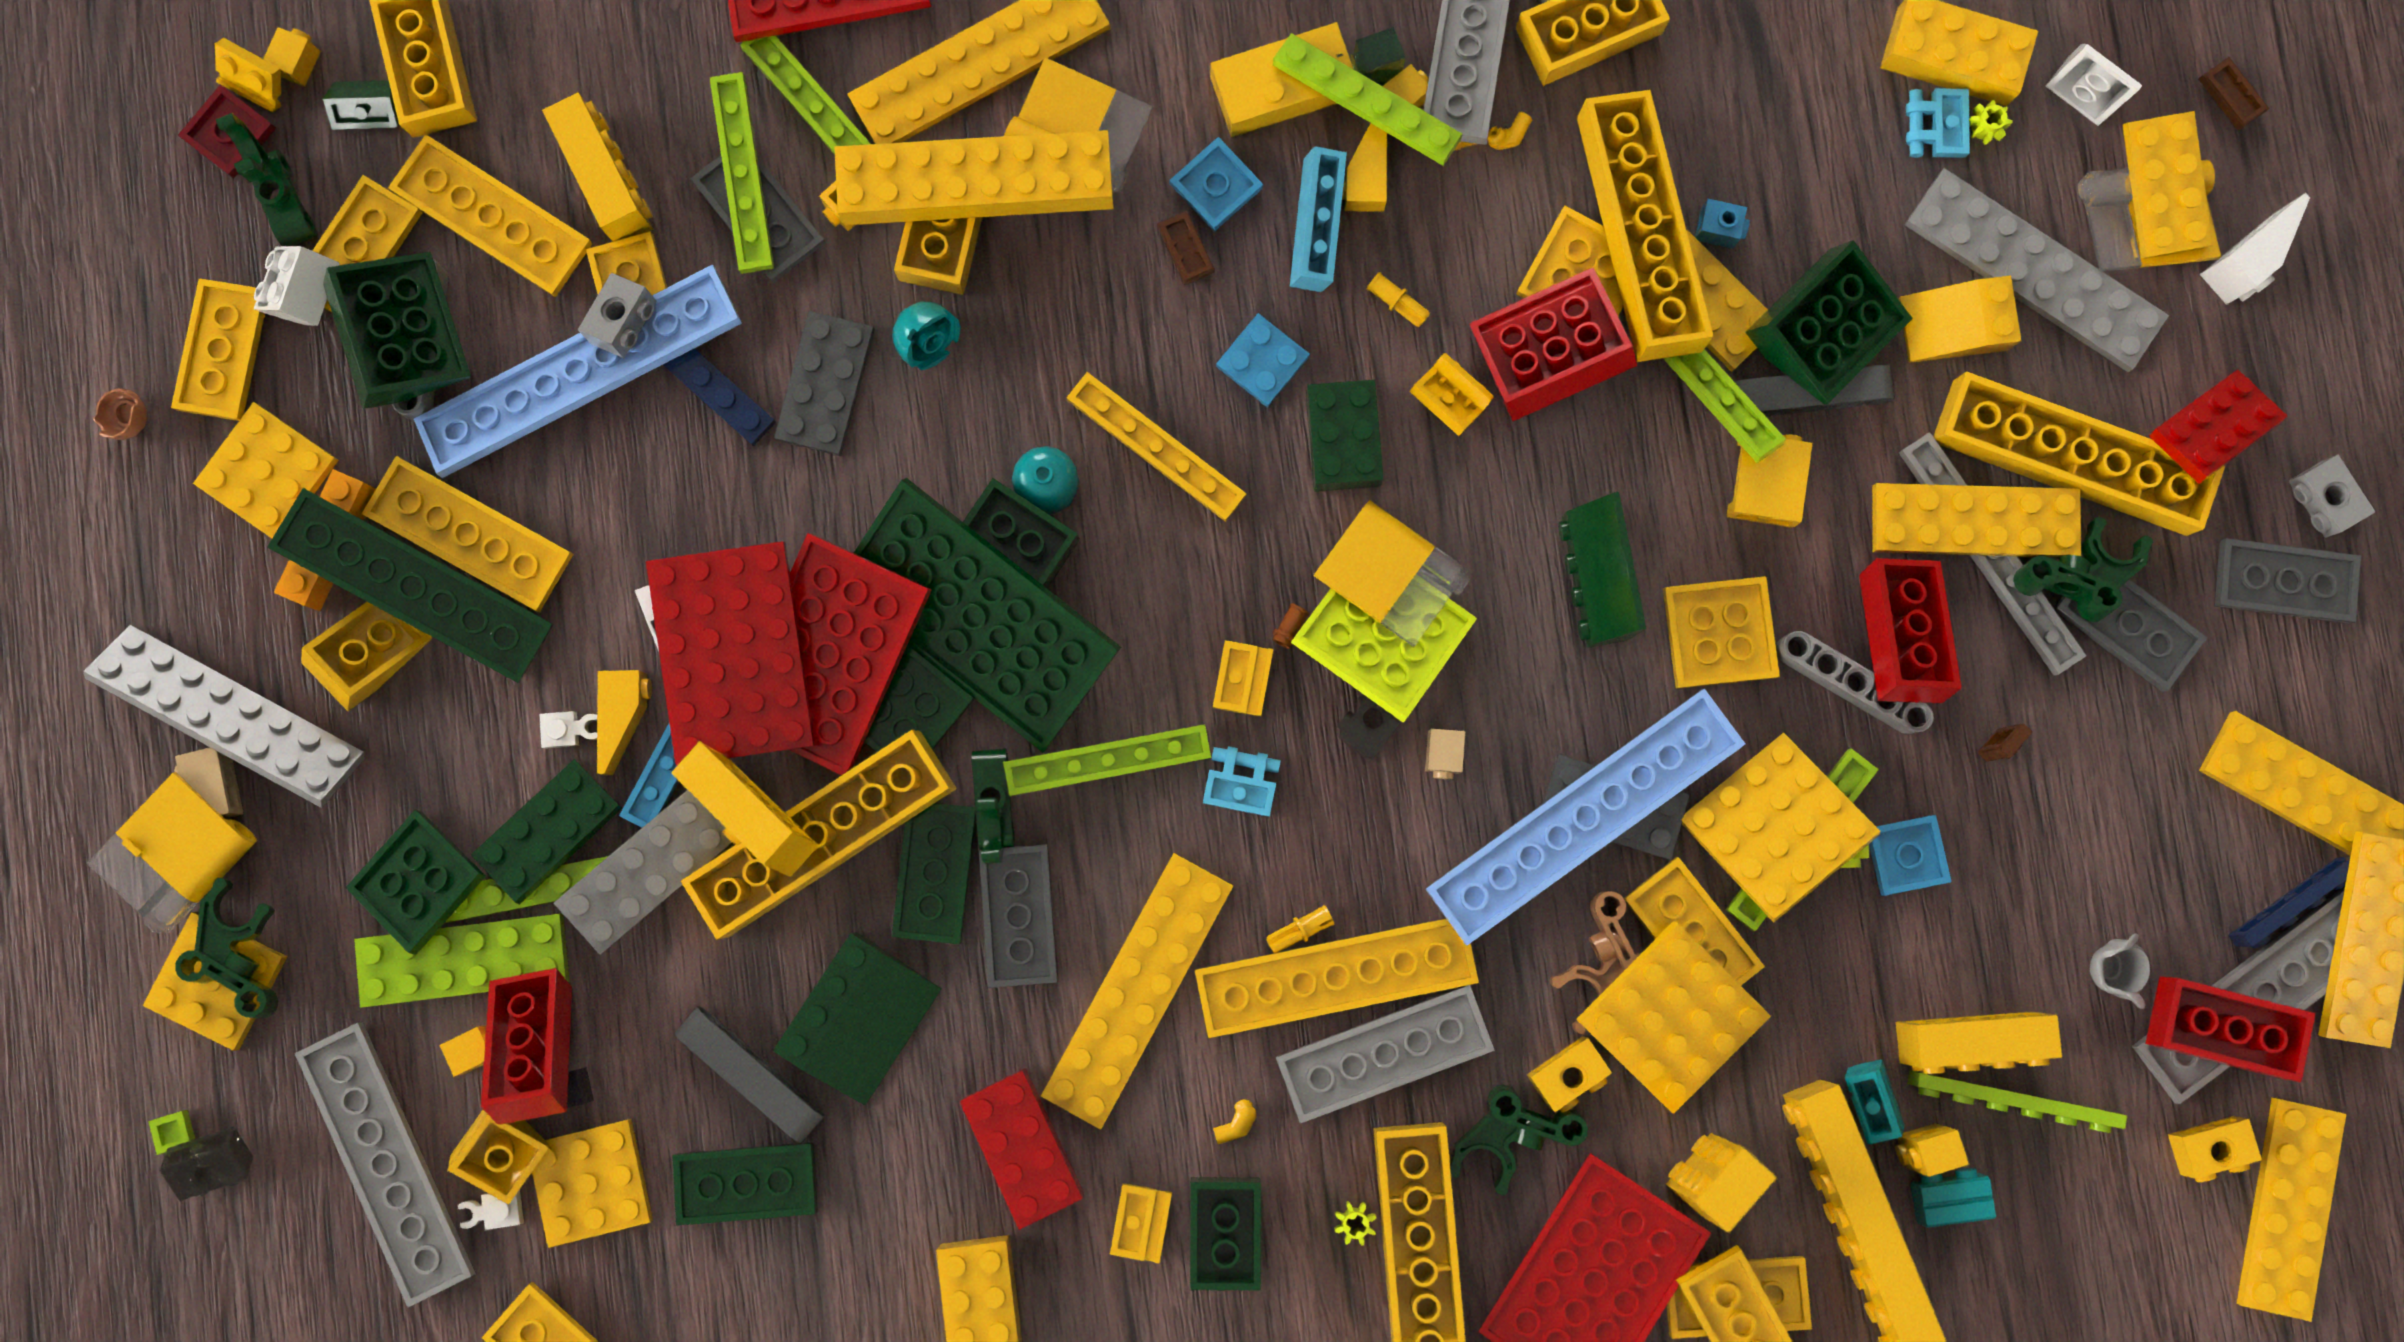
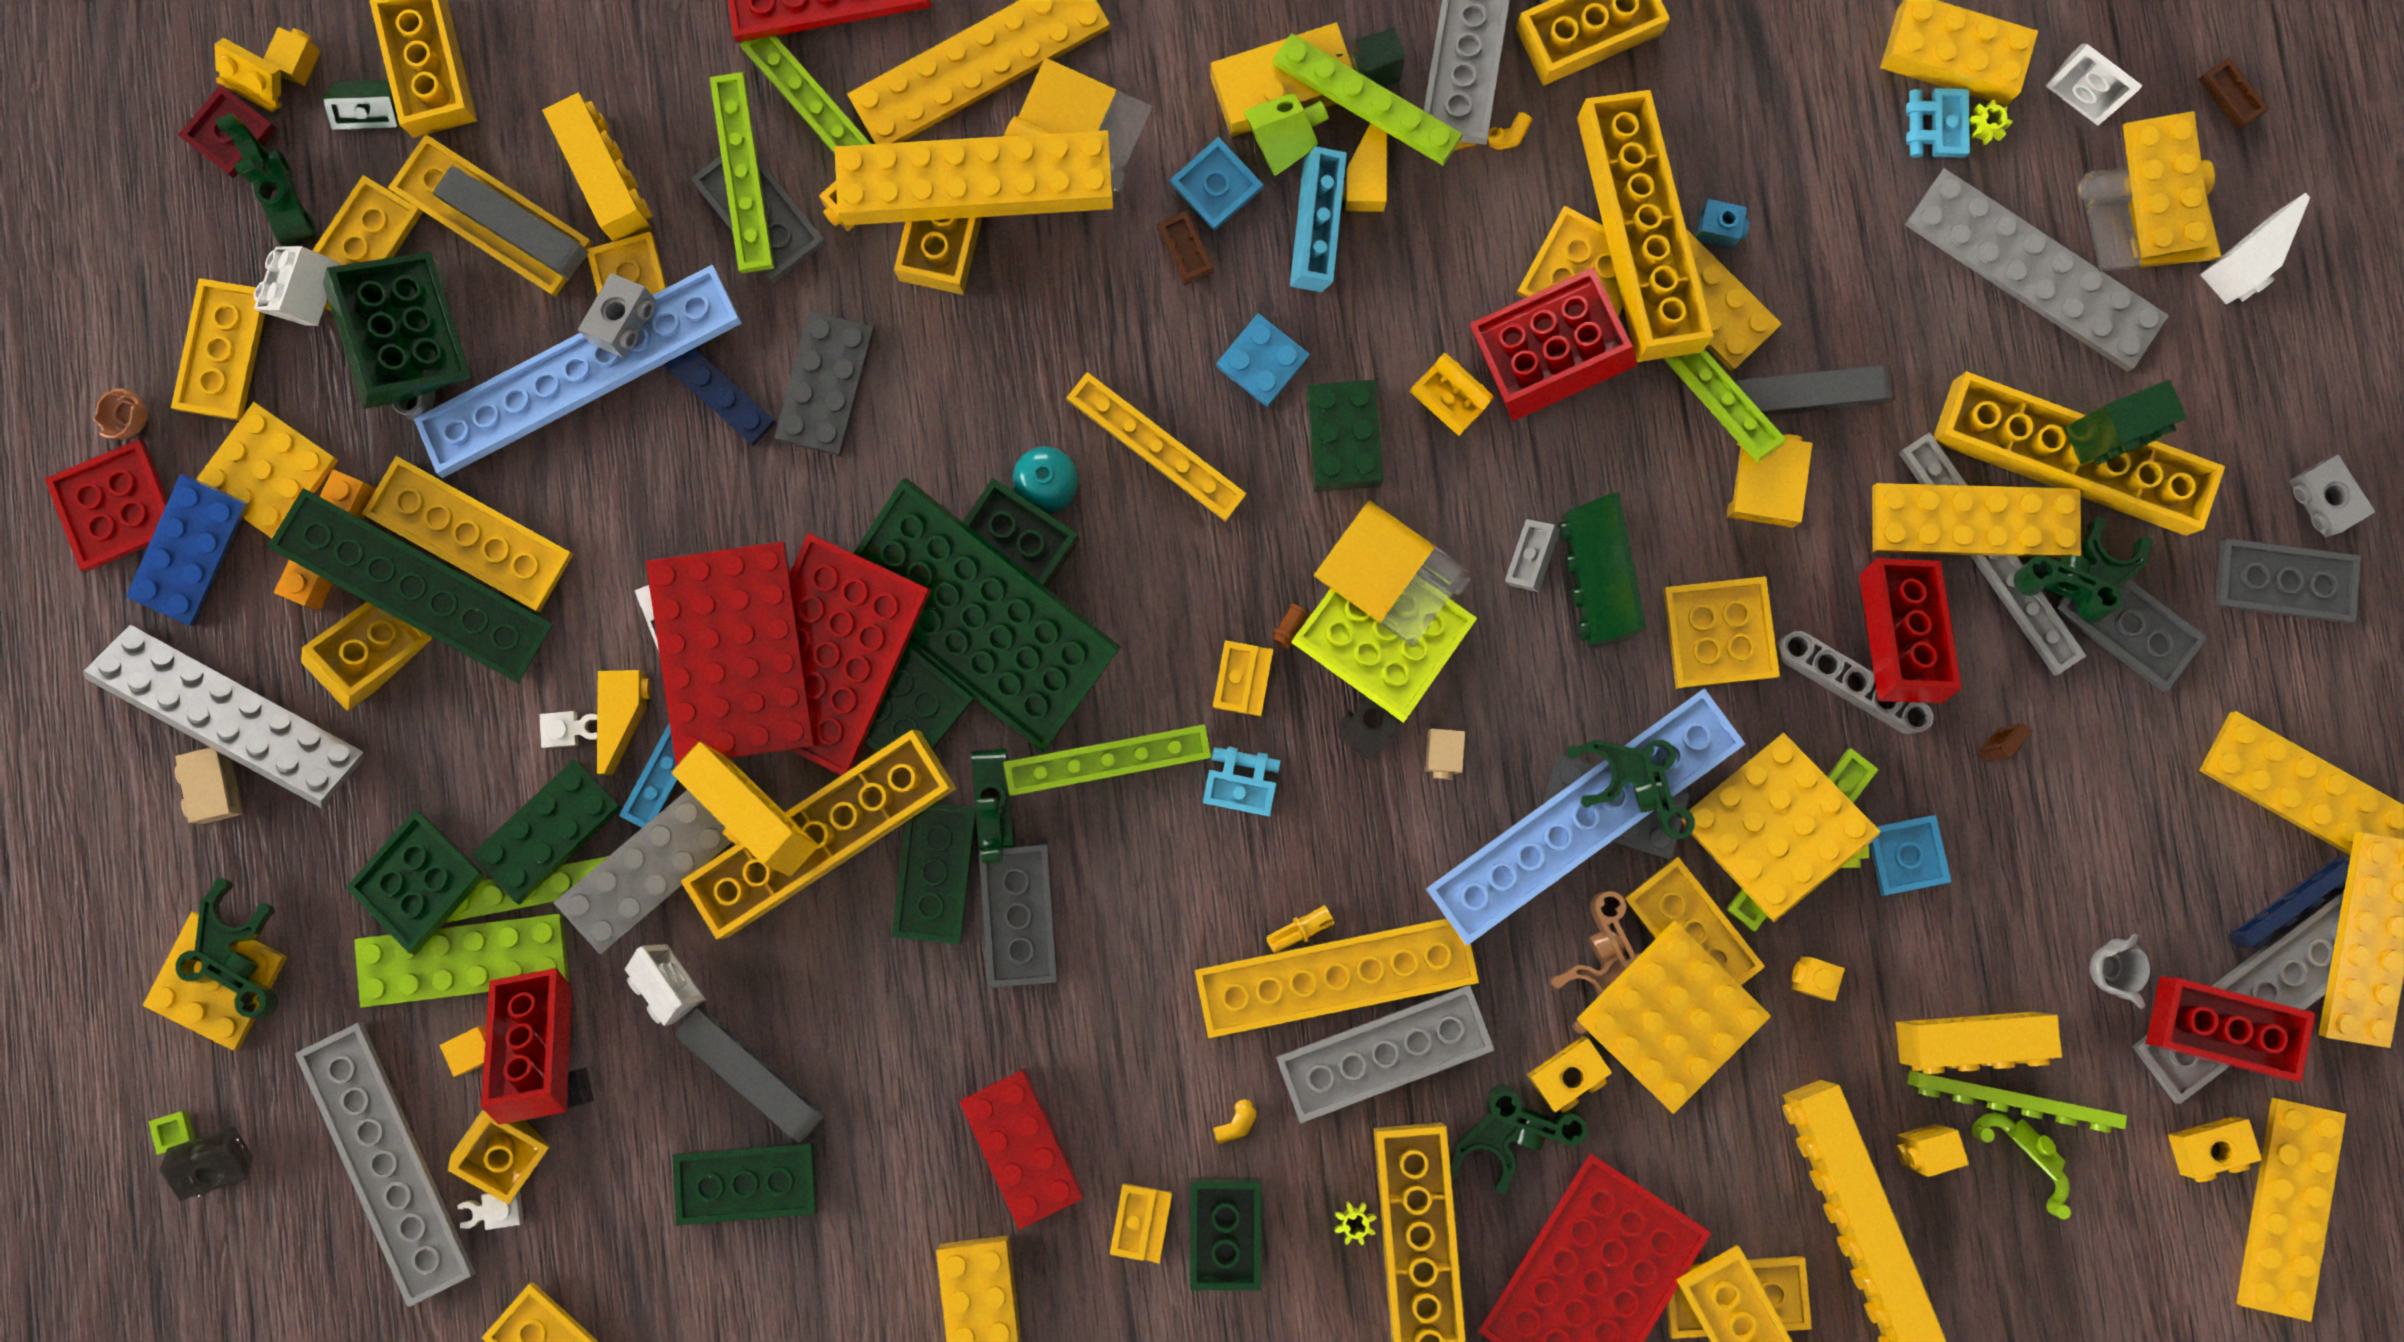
yellow door [86,772,257,933] -> none
yellow plate [532,1119,653,1248] -> none
dark green slope [773,932,942,1105] -> none
teal cylinder [892,301,961,370] -> none
yellow plate [1041,853,1233,1130] -> none
yellow axle [1367,272,1430,327] -> none
yellow brick [1382,64,1429,108] -> none
yellow brick [1666,1133,1777,1233] -> none
dark green slope [1745,240,1913,405] -> none
teal brick [1845,1060,1905,1144] -> none
yellow slope [1899,275,2022,363] -> none
teal brick [1910,1168,1996,1228] -> none
red plate [2149,369,2288,484] -> none
none -> red plate [44,439,168,572]
none -> blue plate [126,474,249,626]
none -> dark grey beam [432,165,589,280]
none -> white slope [625,944,706,1026]
none -> lime torso [1243,94,1329,176]
none -> light grey plate [1504,519,1561,592]
none -> dark green piece [1567,740,1695,839]
none -> yellow brick [1791,956,1845,1002]
none -> lime piece [1971,1112,2071,1219]
none -> dark green brick [2064,379,2187,466]

